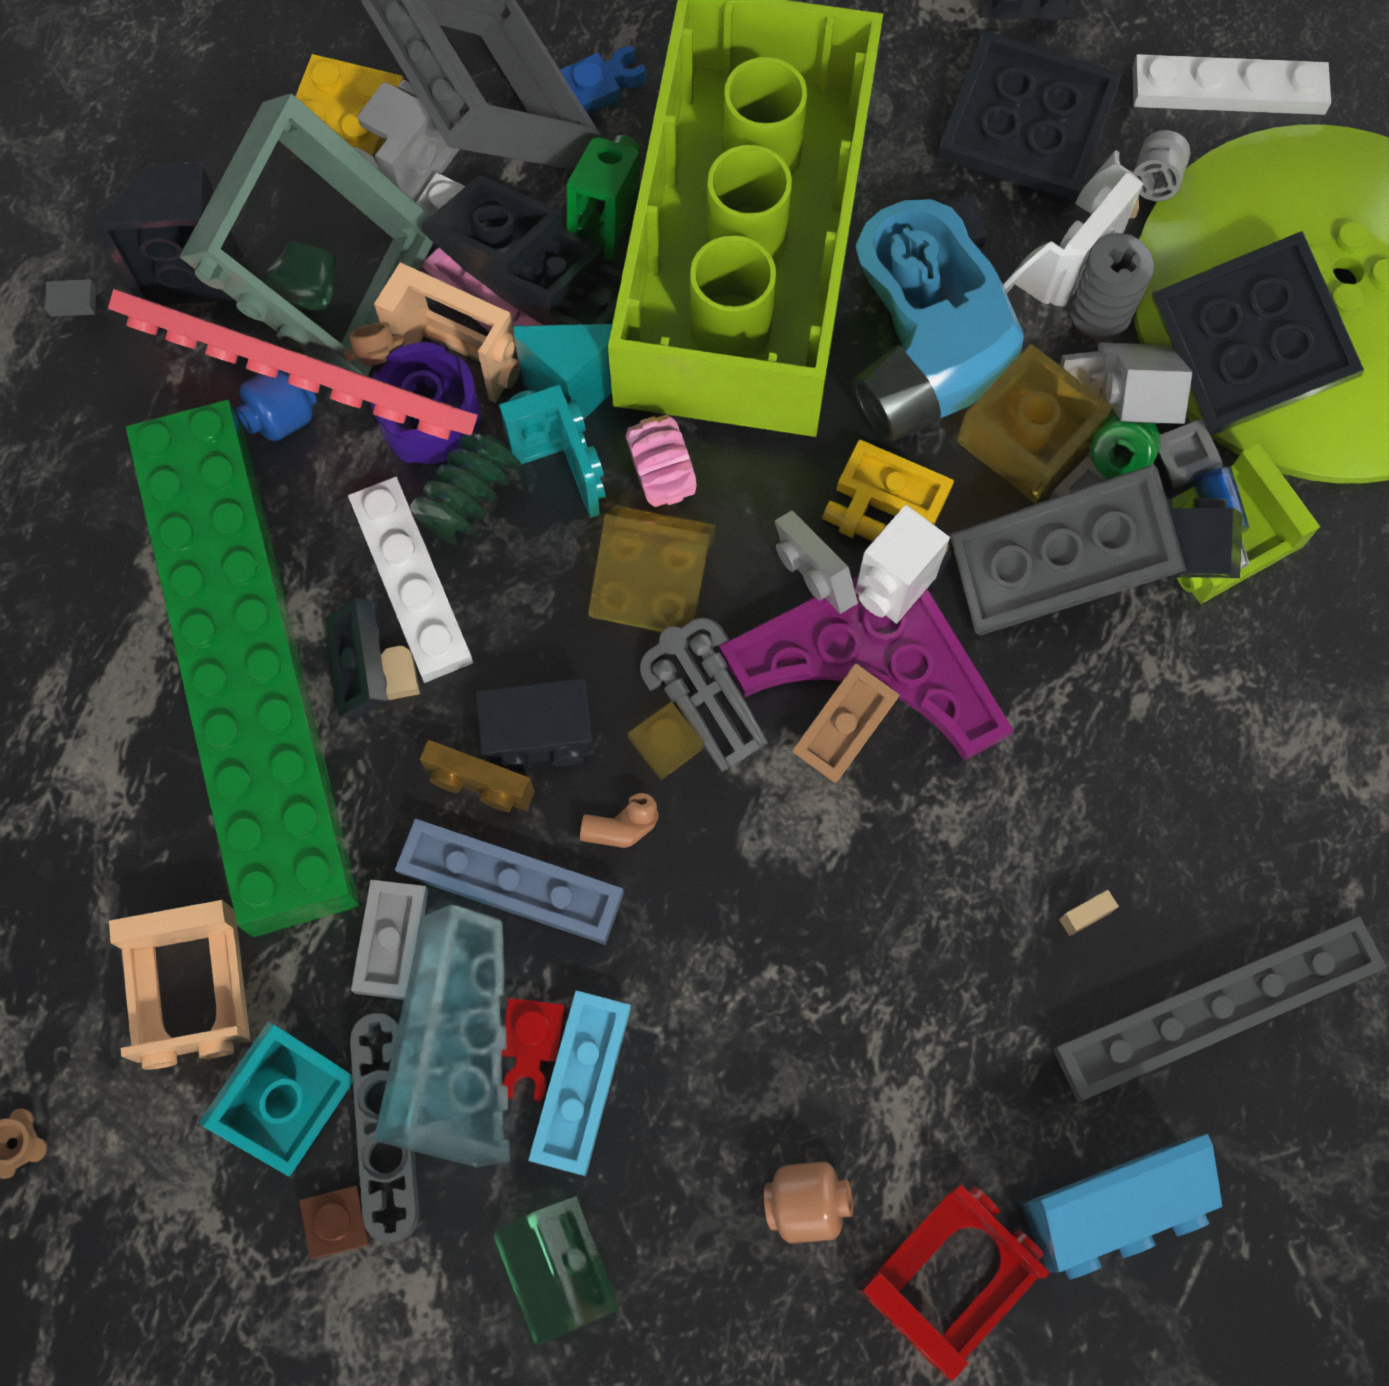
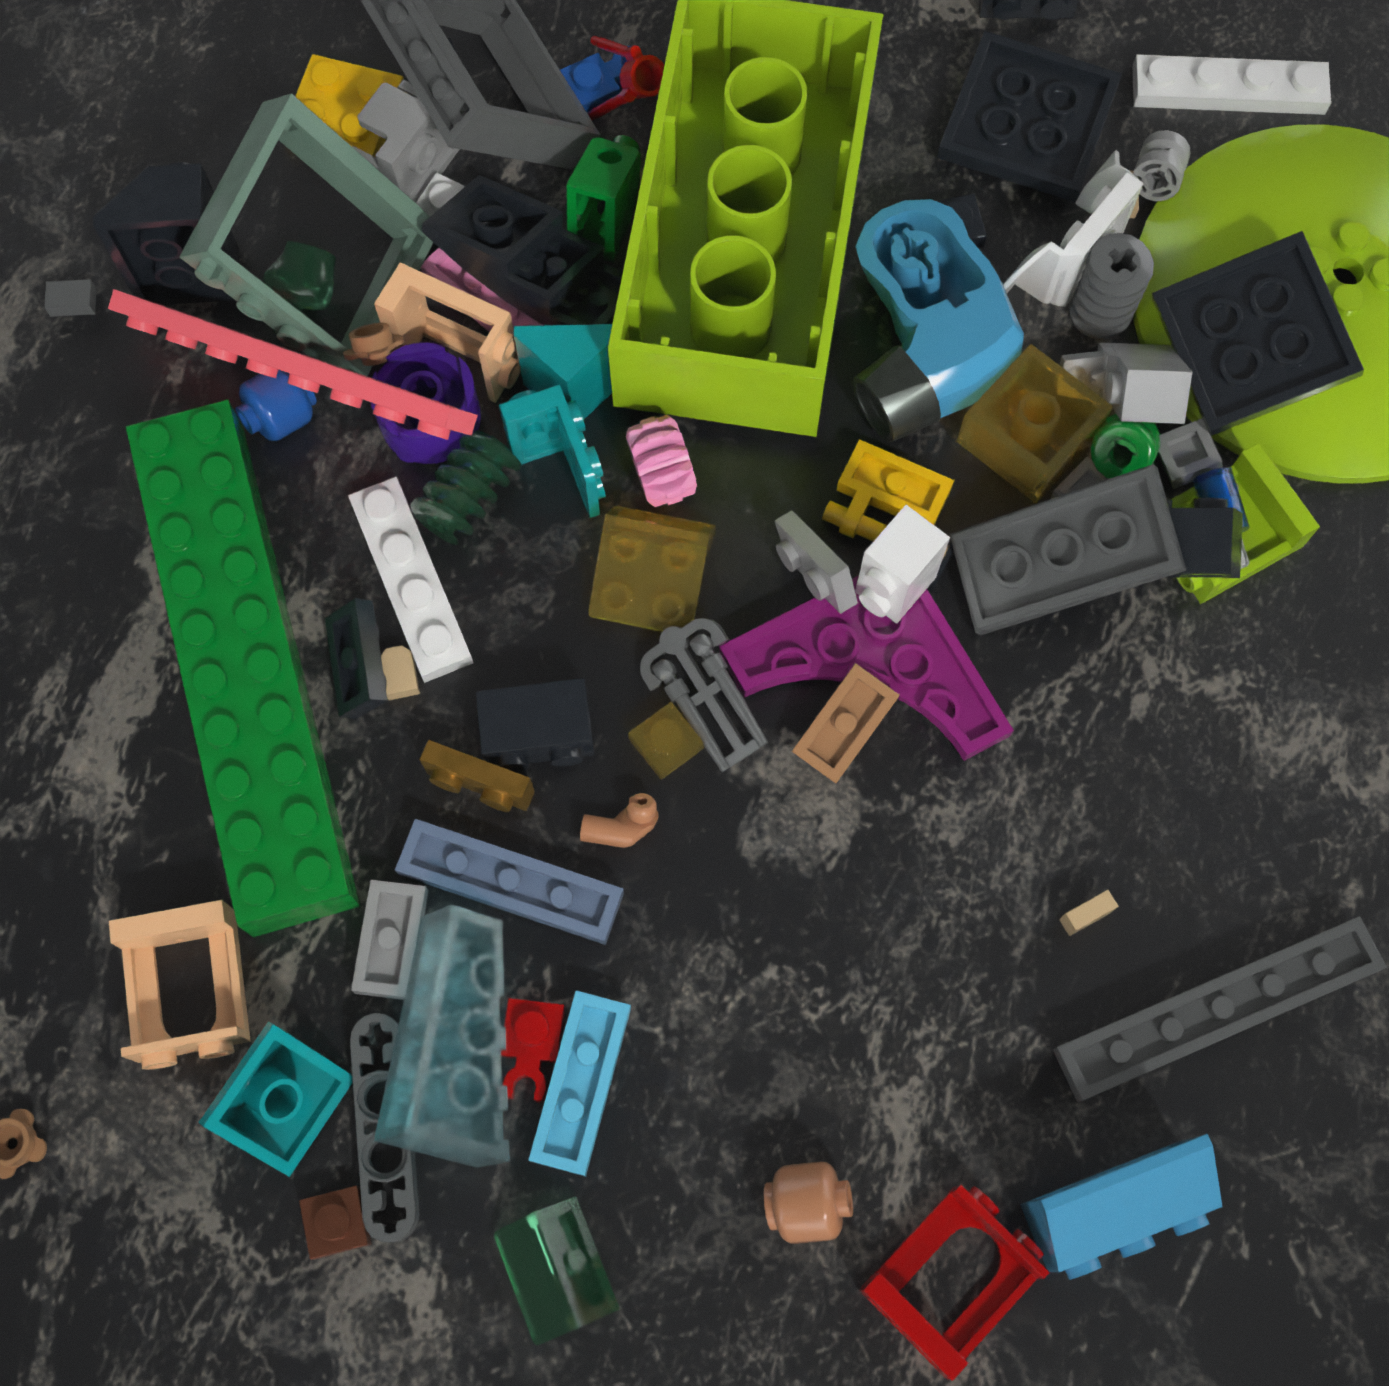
none -> red plant [587,36,665,121]

